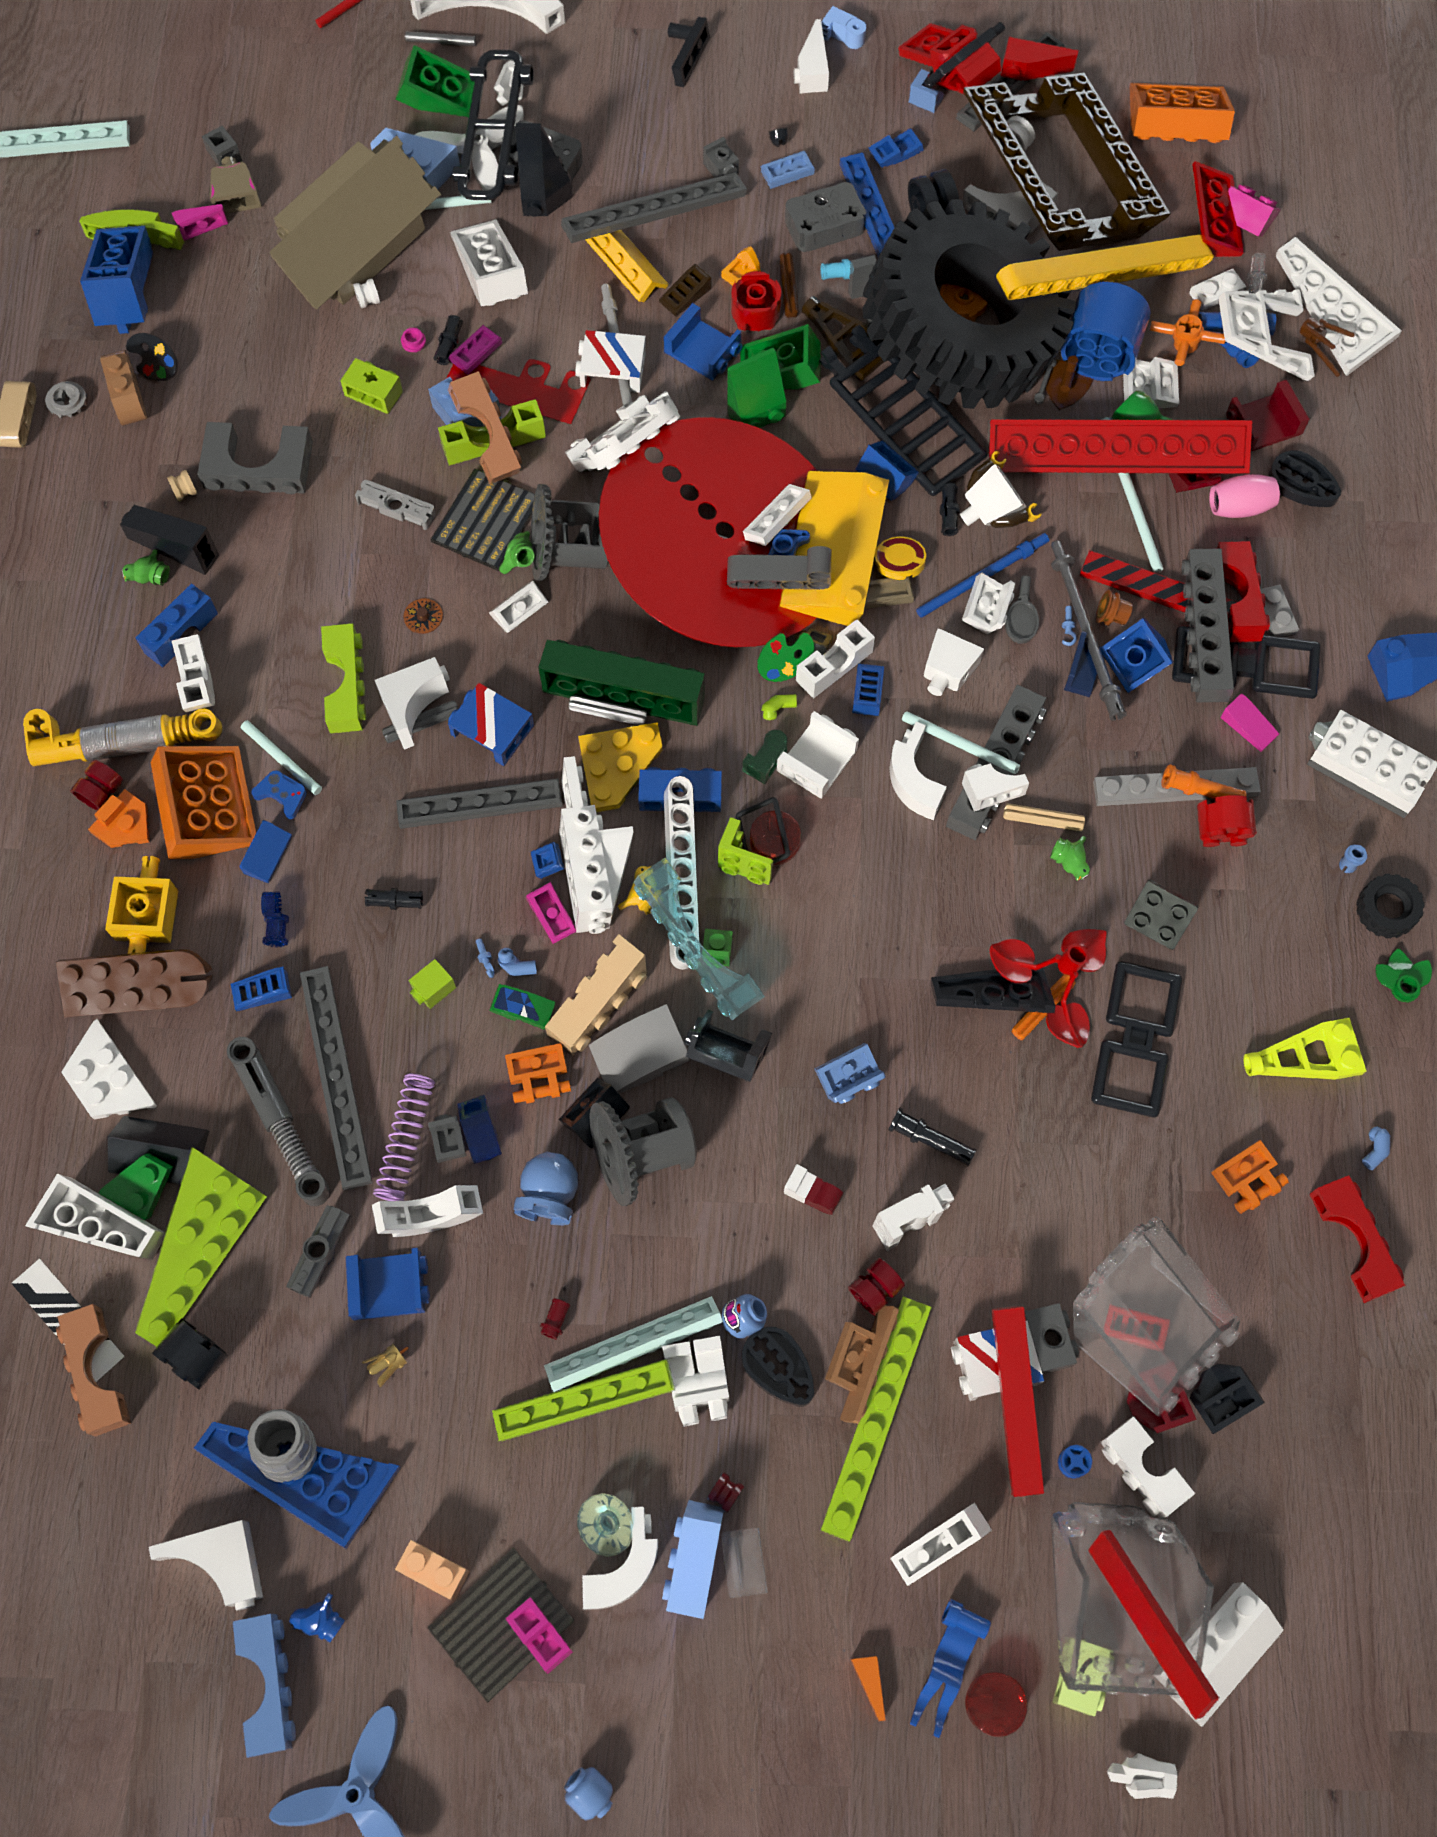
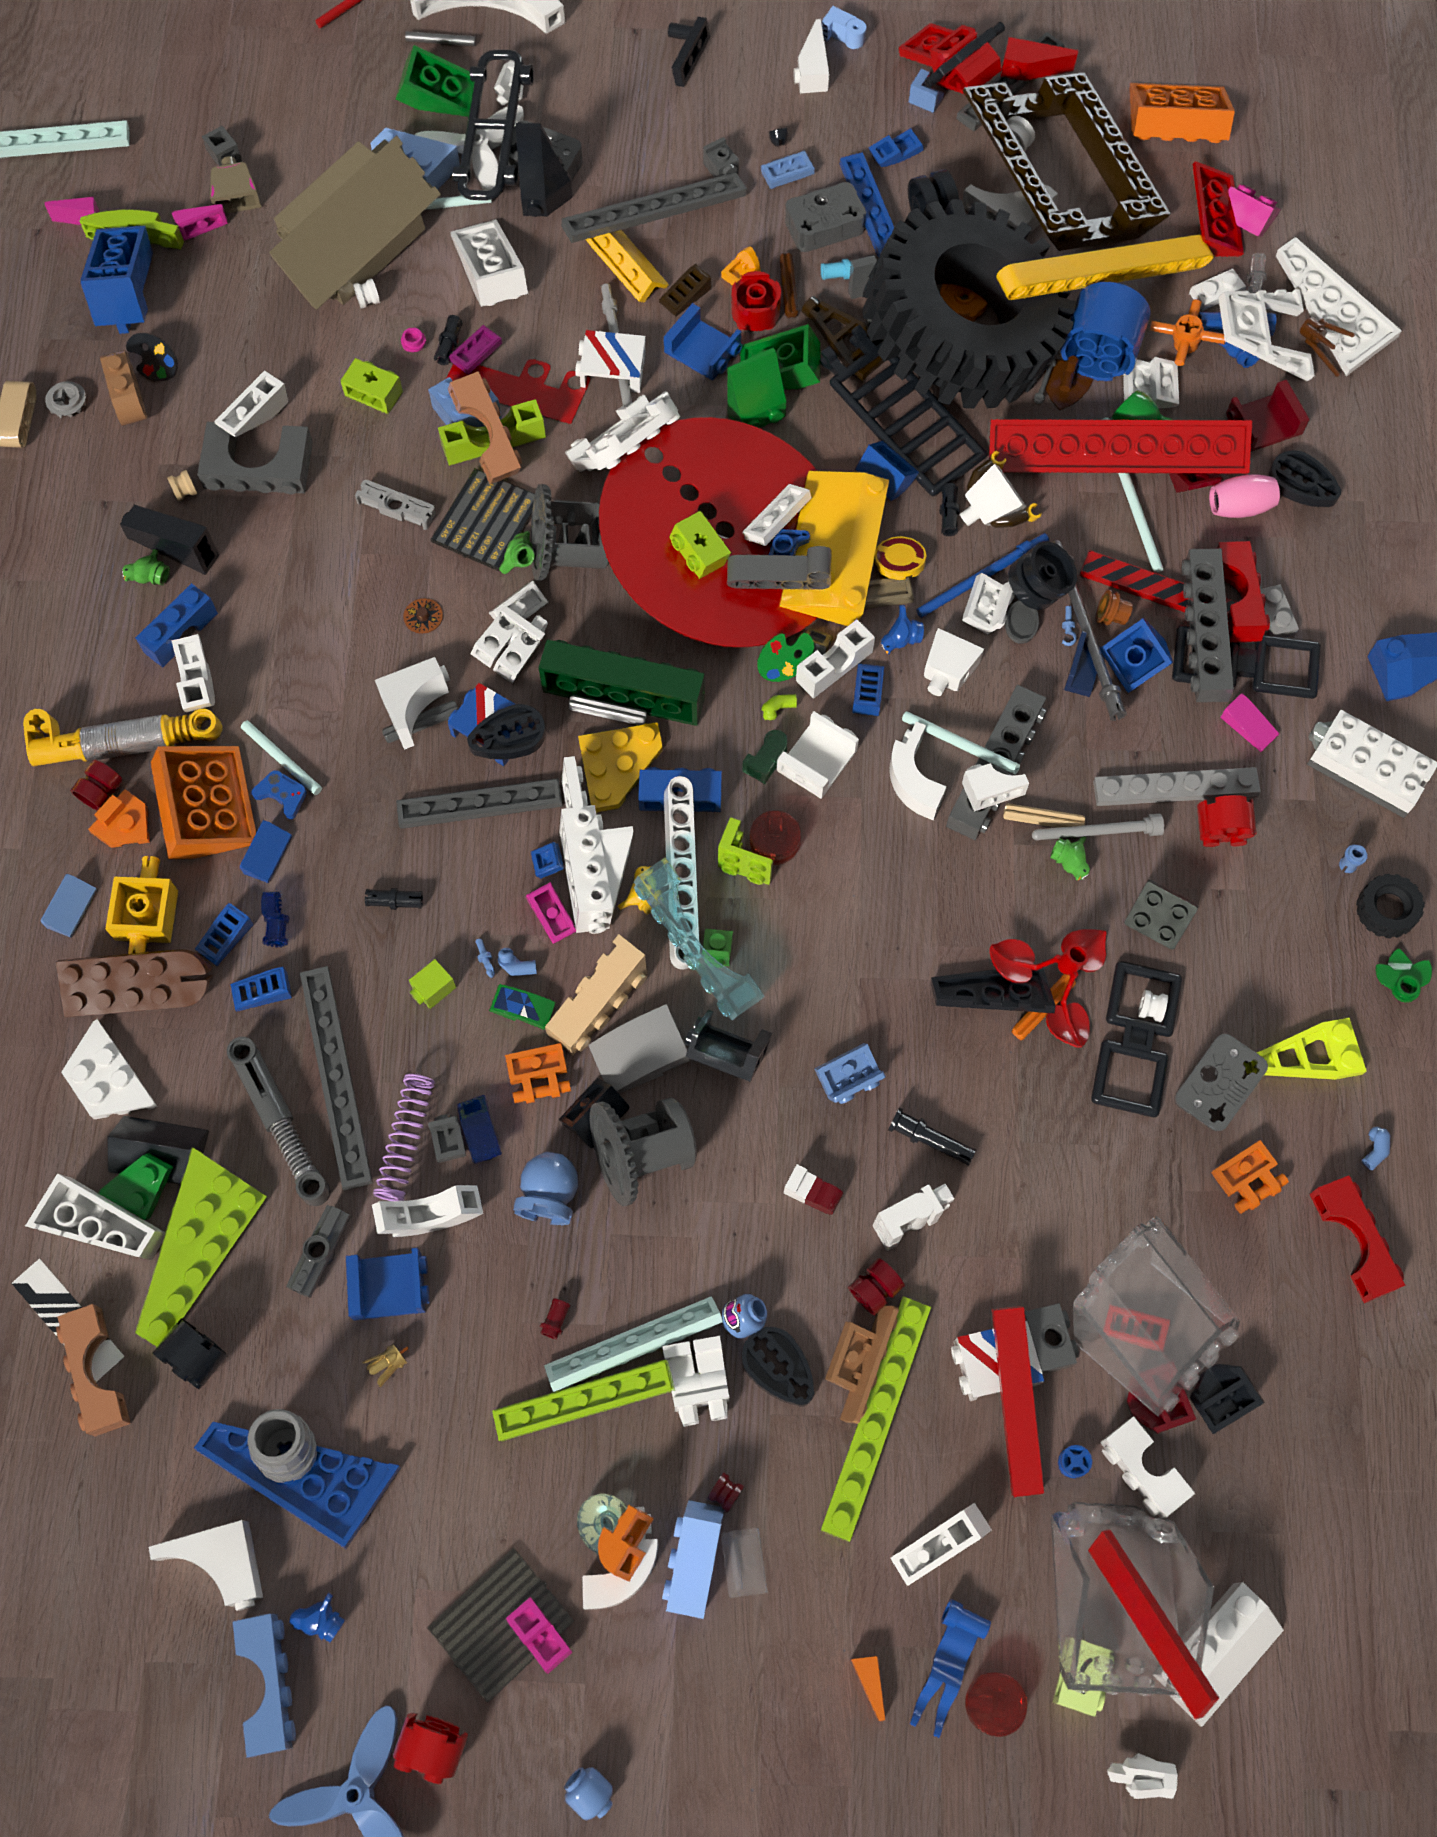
lime arch [321,623,366,734] -> none
light nougat brick [395,1540,470,1601] -> none
black piece [735,797,790,864] -> none
orange pin [1161,764,1246,799] -> none
none -> medium blue slope [41,874,97,938]
none -> dark pink slope [45,197,100,225]
none -> blue slope [195,903,254,966]
none -> white slope [215,371,288,437]
none -> red brick [393,1713,468,1784]
none -> black piece [467,704,546,760]
none -> white hips [471,600,548,684]
none -> orange brick [598,1505,654,1581]
none -> lime brick [669,511,731,579]
none -> blue animal [881,605,924,654]
none -> black wheel [1008,541,1077,610]
none -> light grey piece [1032,814,1164,840]
none -> white wheel [1138,990,1168,1022]
none -> dark grey axle [1174,1034,1268,1131]

